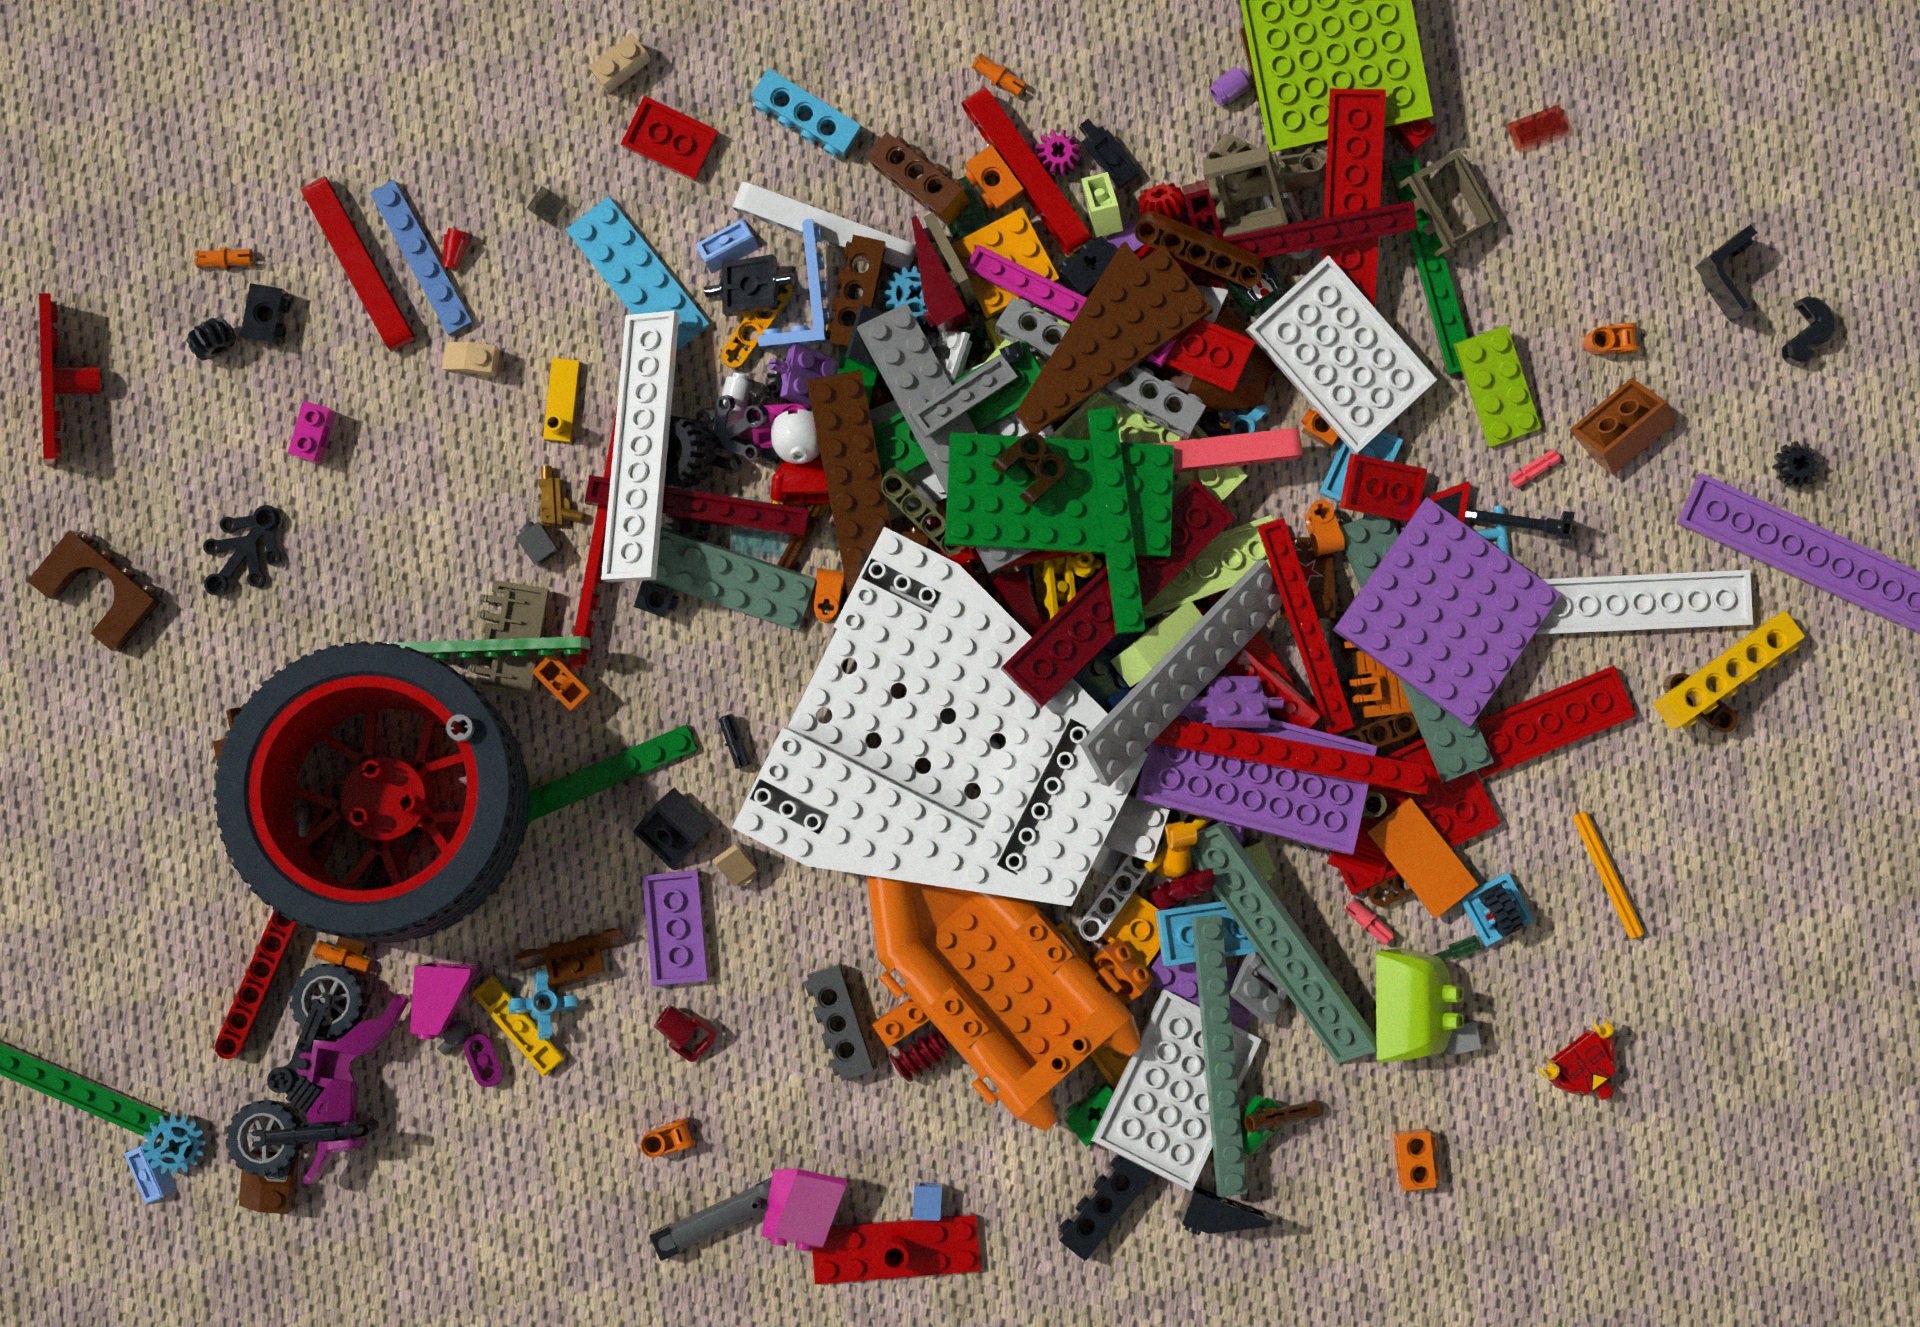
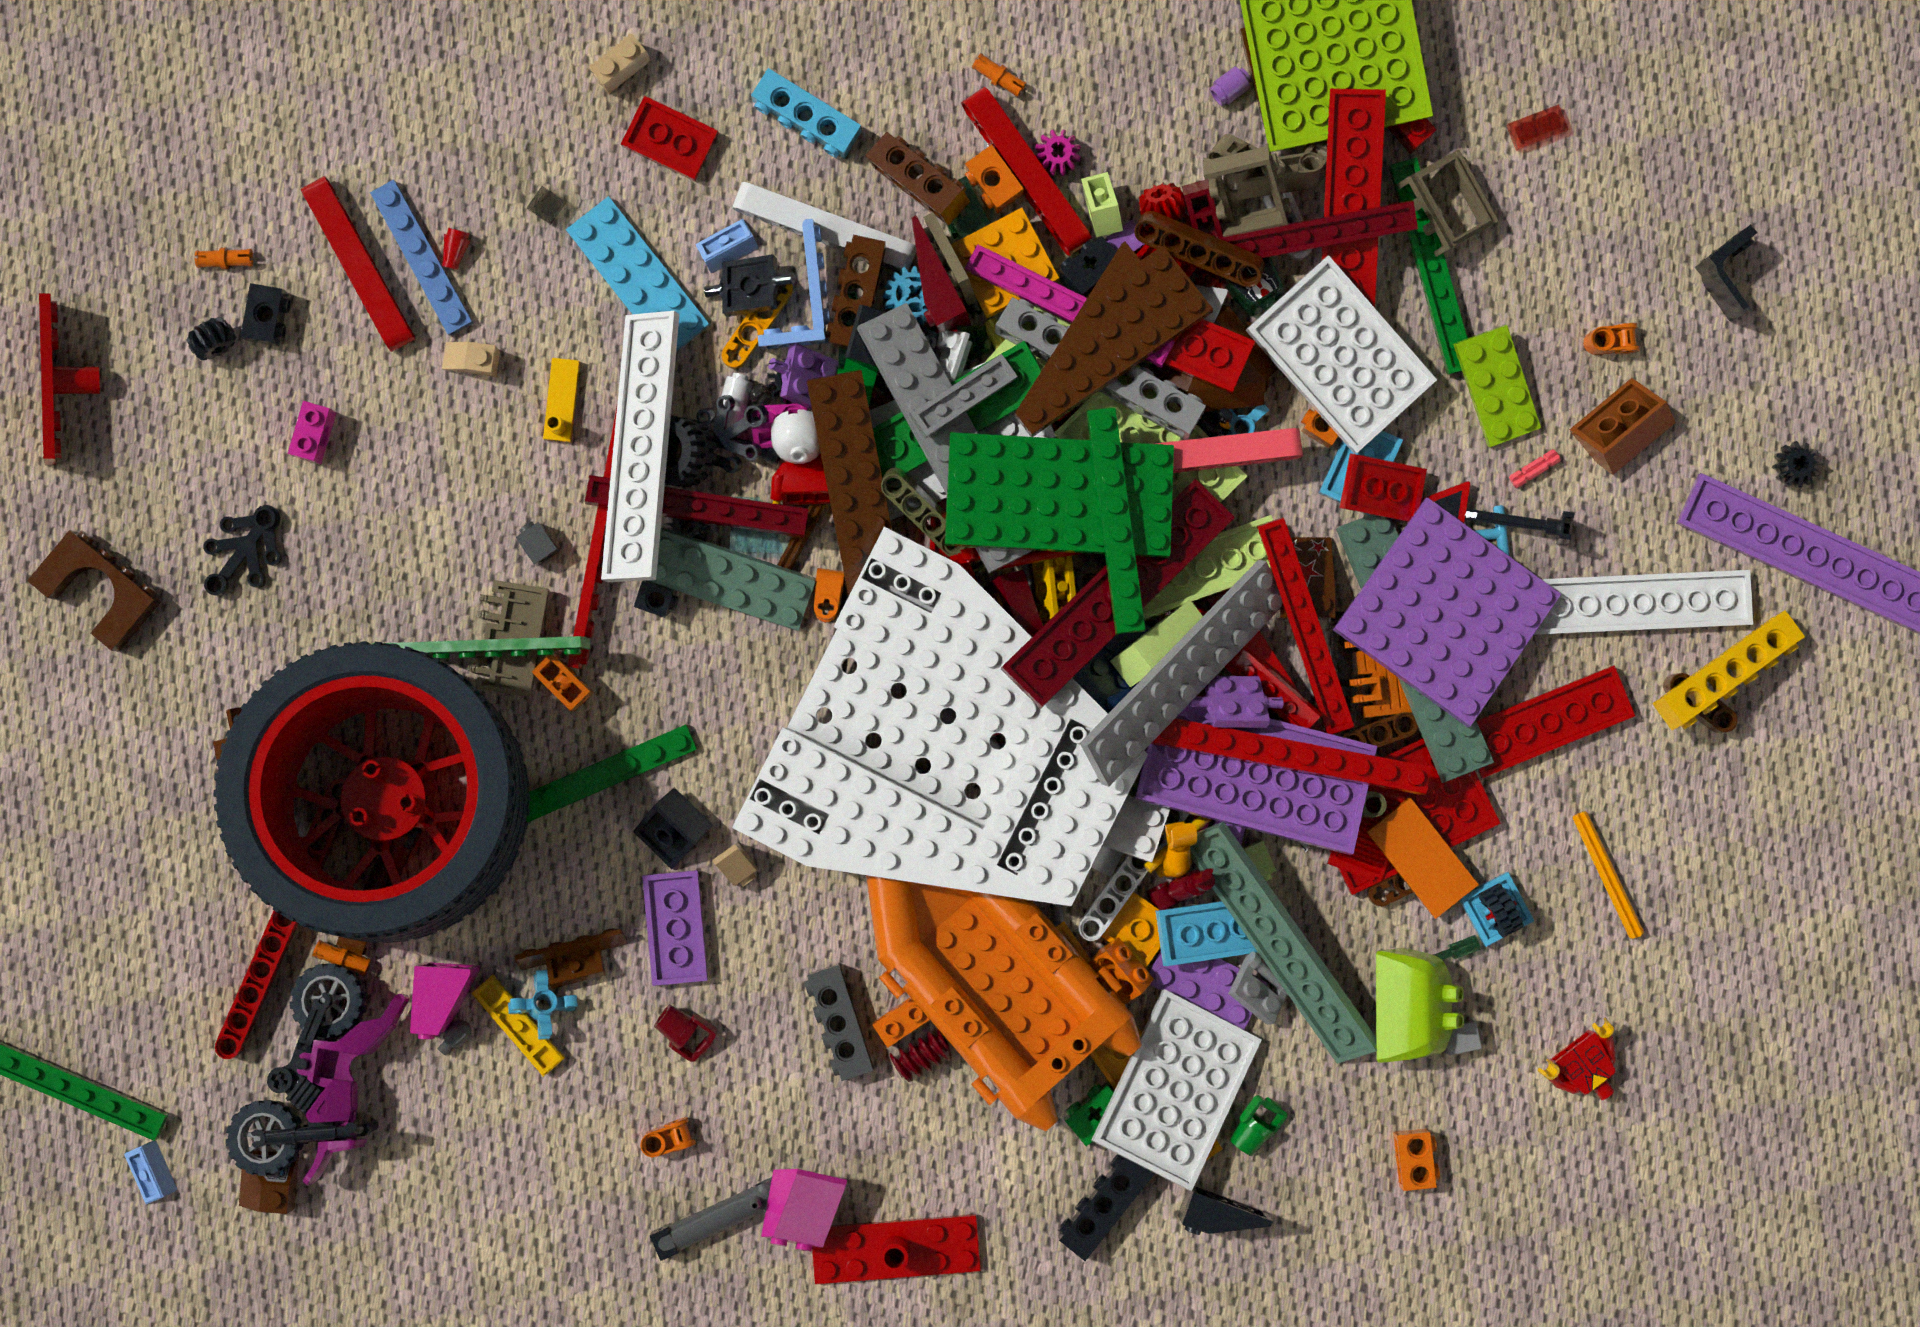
medium azure gear [142,1113,205,1175] -> none
light grey bush [446,714,474,742] -> none
magenta plate [464,1032,502,1087] -> none
pearl gold piece [538,466,584,528] -> none
black axle [719,714,752,769] -> none
reddish brown plate [901,527,929,548] -> none
medium blue panel [913,1182,942,1221] -> none
dark brown piece [991,432,1065,507] -> none
black hinge [999,340,1024,363] -> none
yellow plate [1069,553,1102,577] -> none
black hinge [1079,118,1140,191] -> none
sand green plate [1192,914,1247,1197] -> none
reddish brown pin [1244,1100,1322,1133] -> none
orange piece [1305,500,1345,556] -> none
coral axle [1343,898,1394,945] -> none
black animal [1782,296,1836,365] -> none

